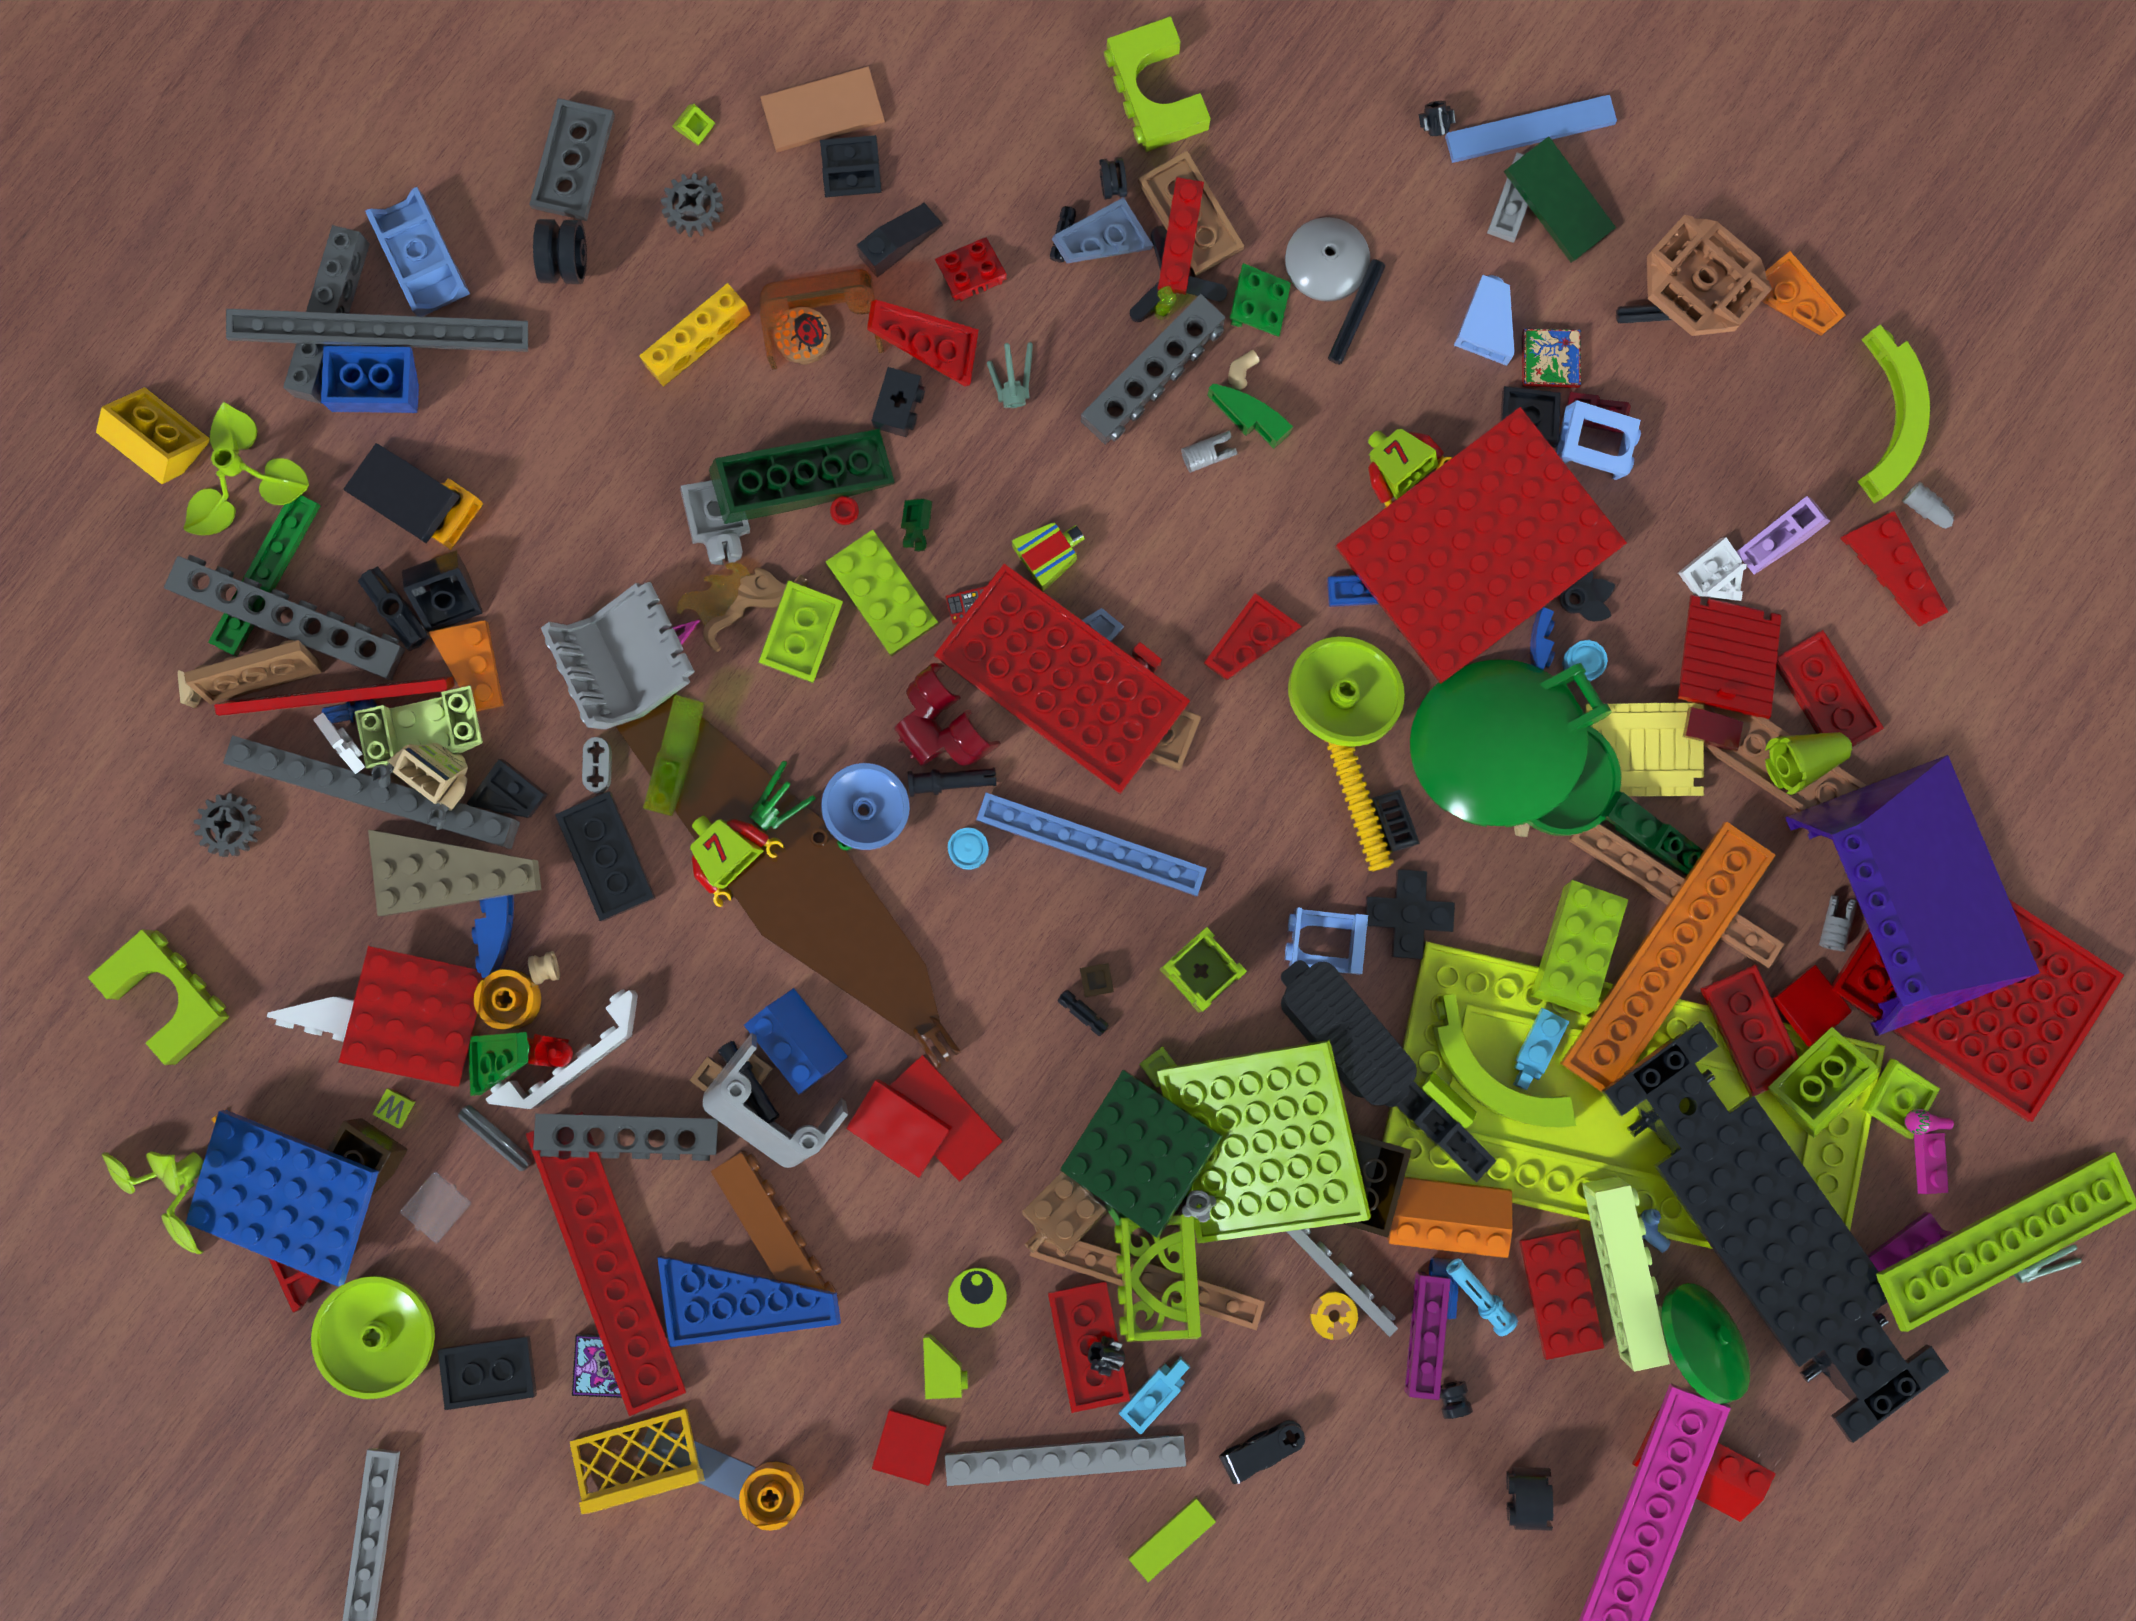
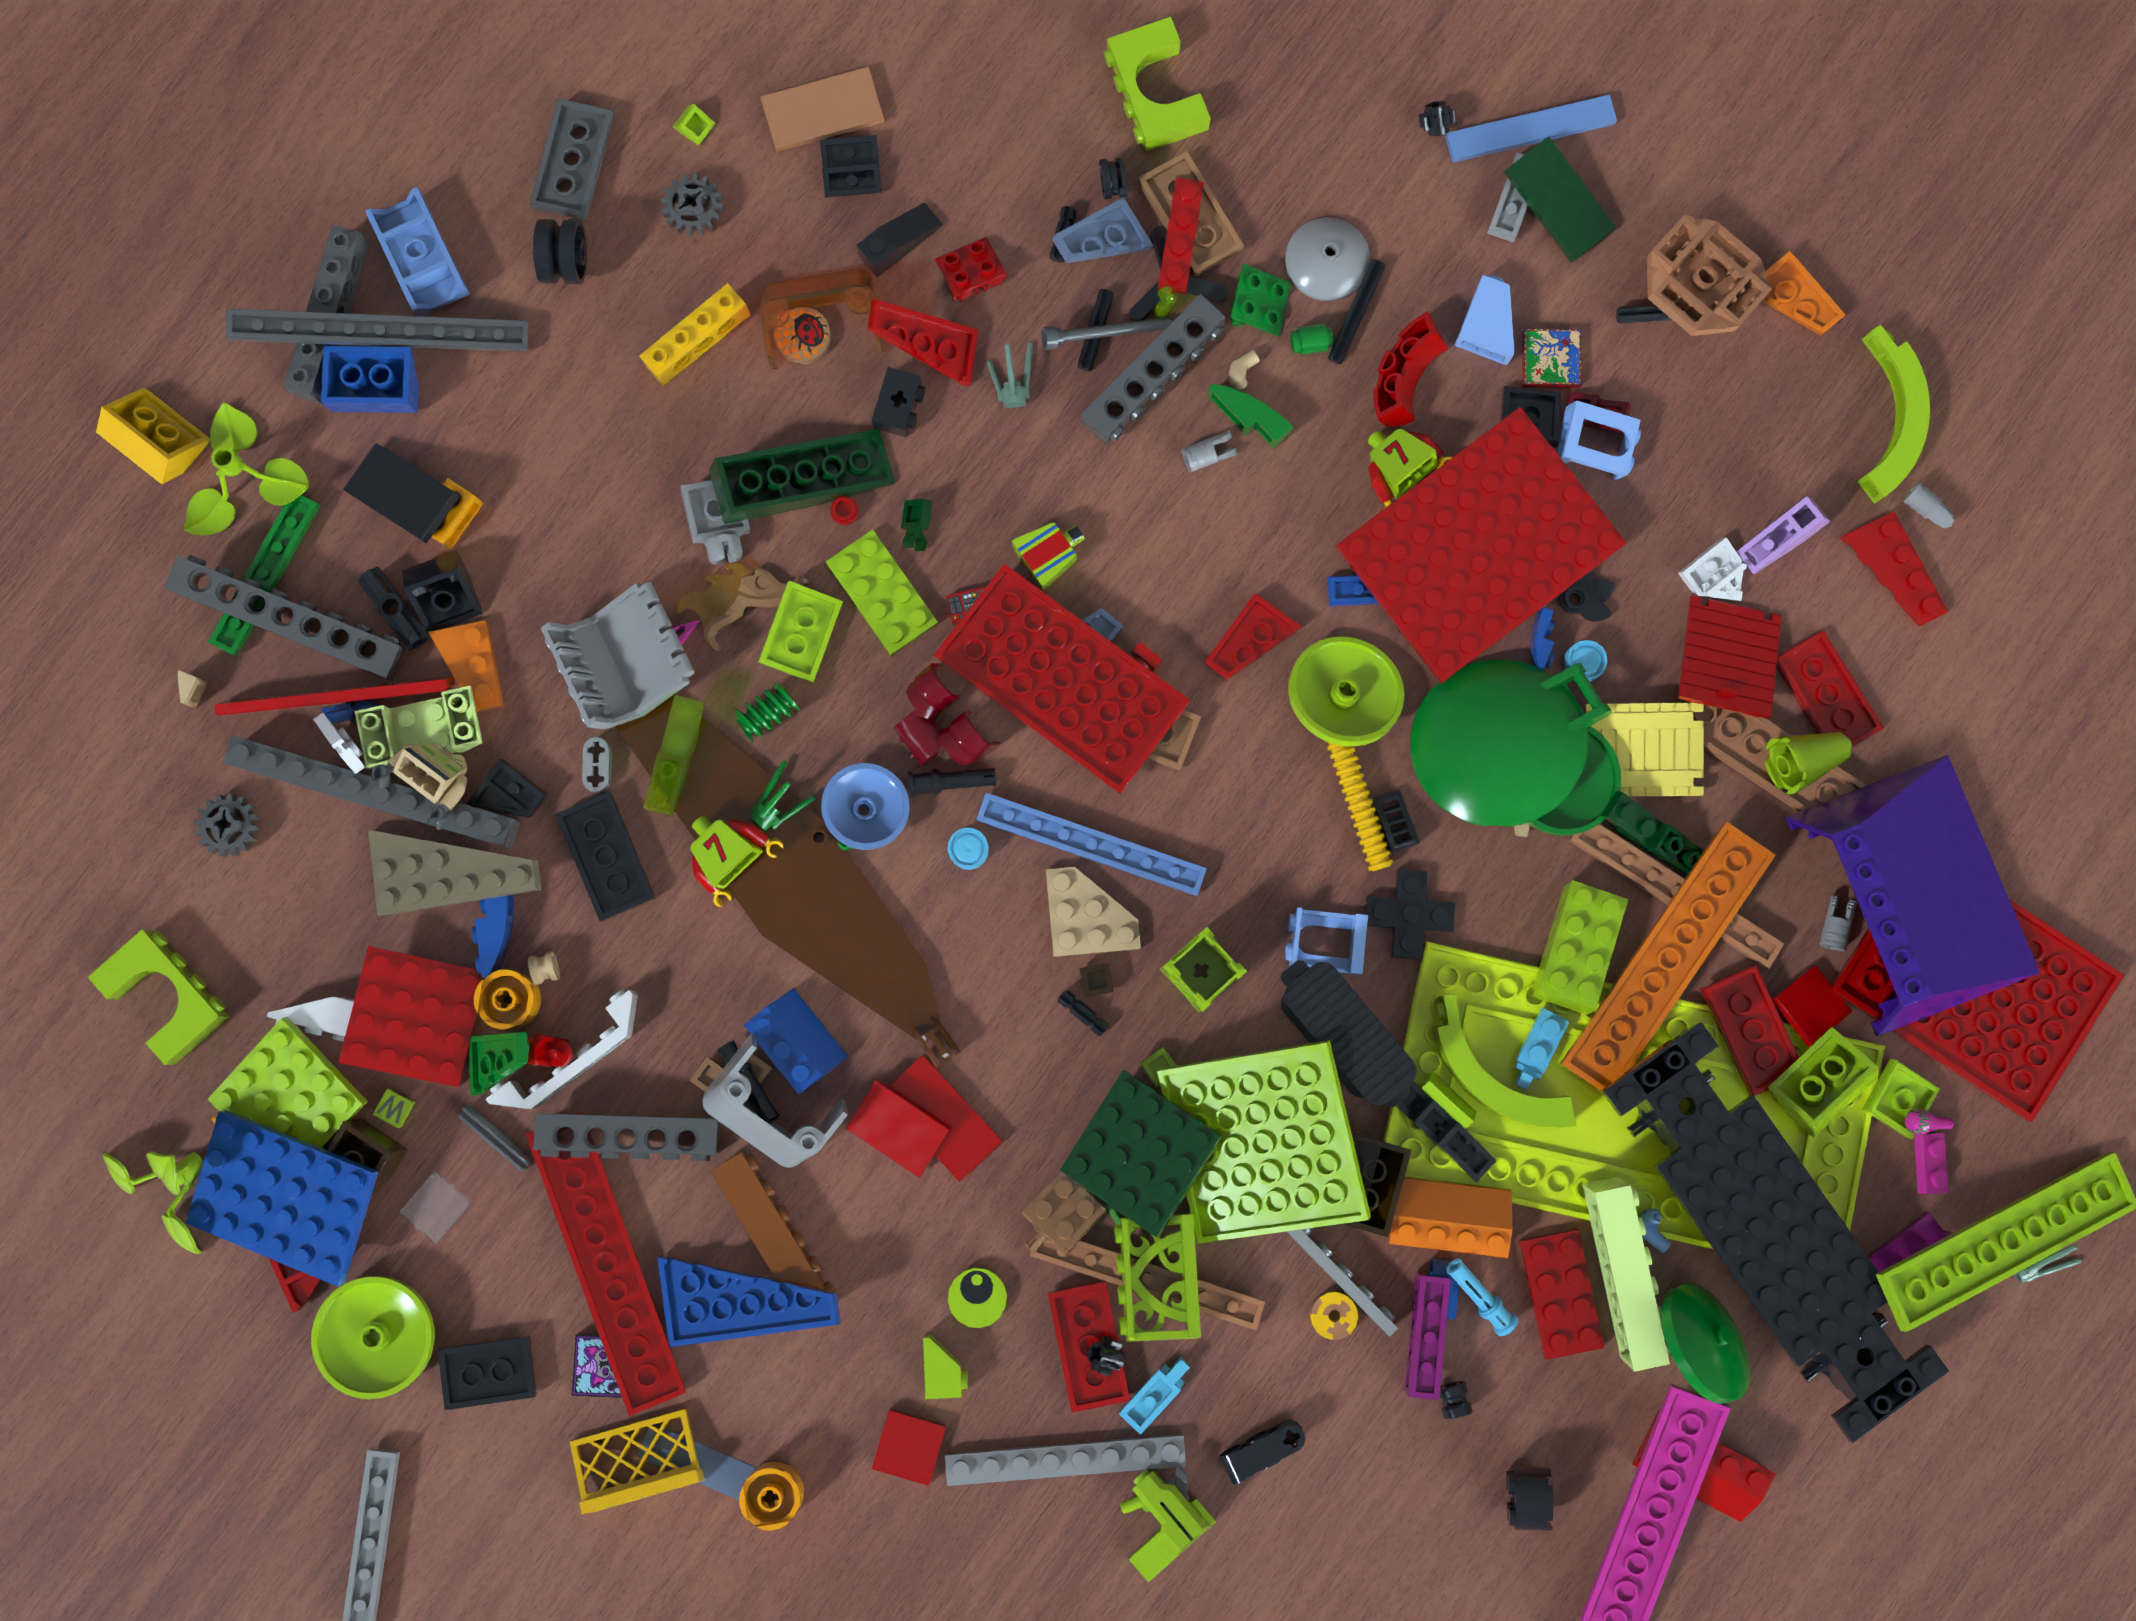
medium nougat plate [184,640,322,705] -> none
light grey plate [1182,1190,1216,1222] -> none
dark red slope [1683,707,1744,751] -> none
none -> lime plate [208,1017,368,1149]
none -> green piece [735,683,800,743]
none -> dark grey piece [1041,317,1174,350]
none -> tan plate [1046,867,1141,957]
none -> black axle [1078,289,1114,372]
none -> lime piece [1120,1467,1211,1555]
none -> green brick [1290,323,1333,356]
none -> red brick [1373,311,1449,427]

